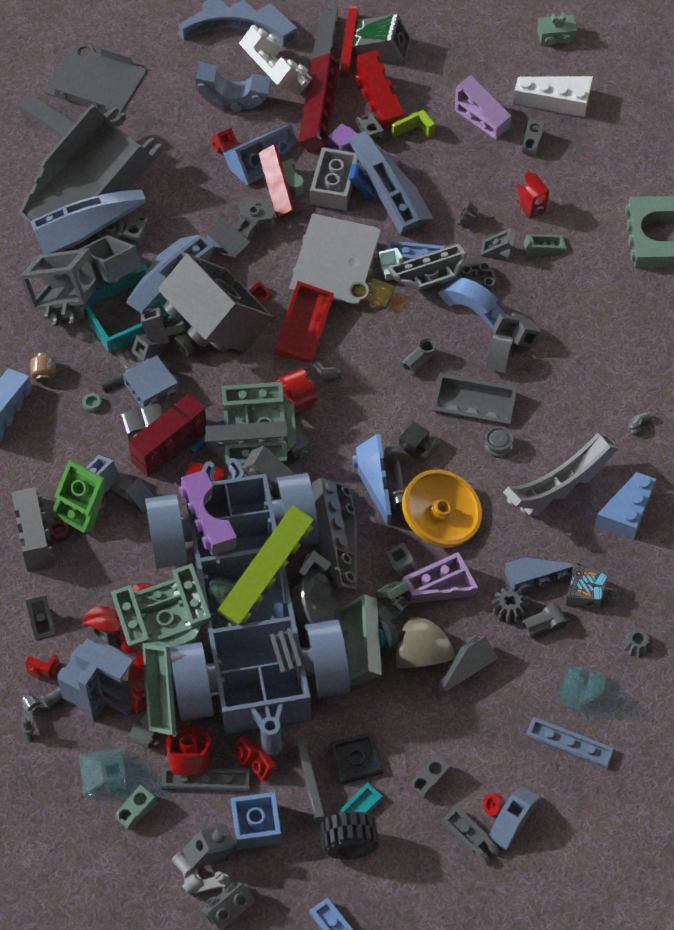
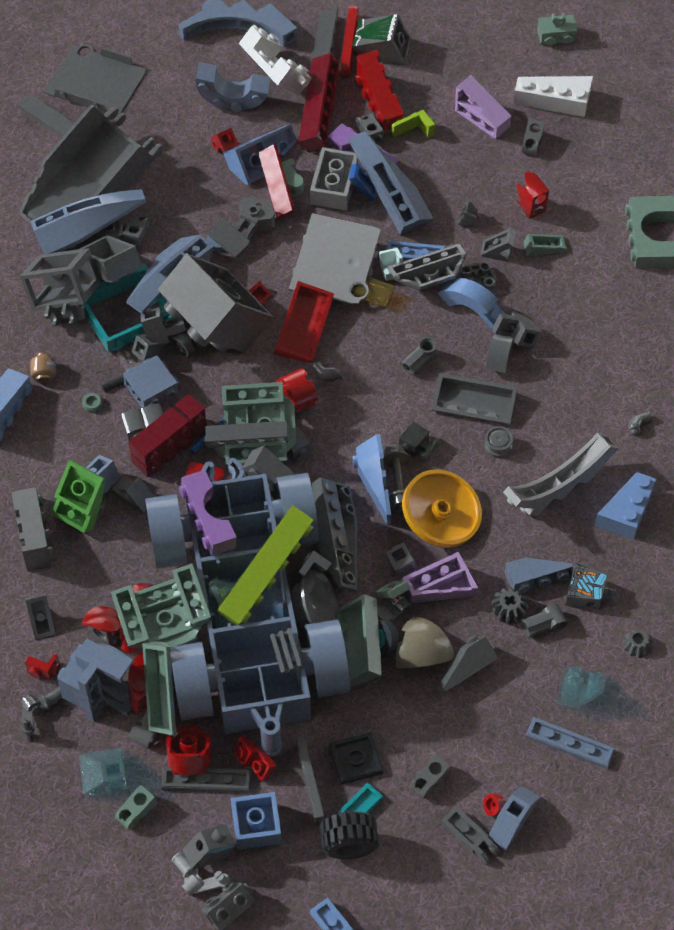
dark red tile [49,520,70,542] -> none

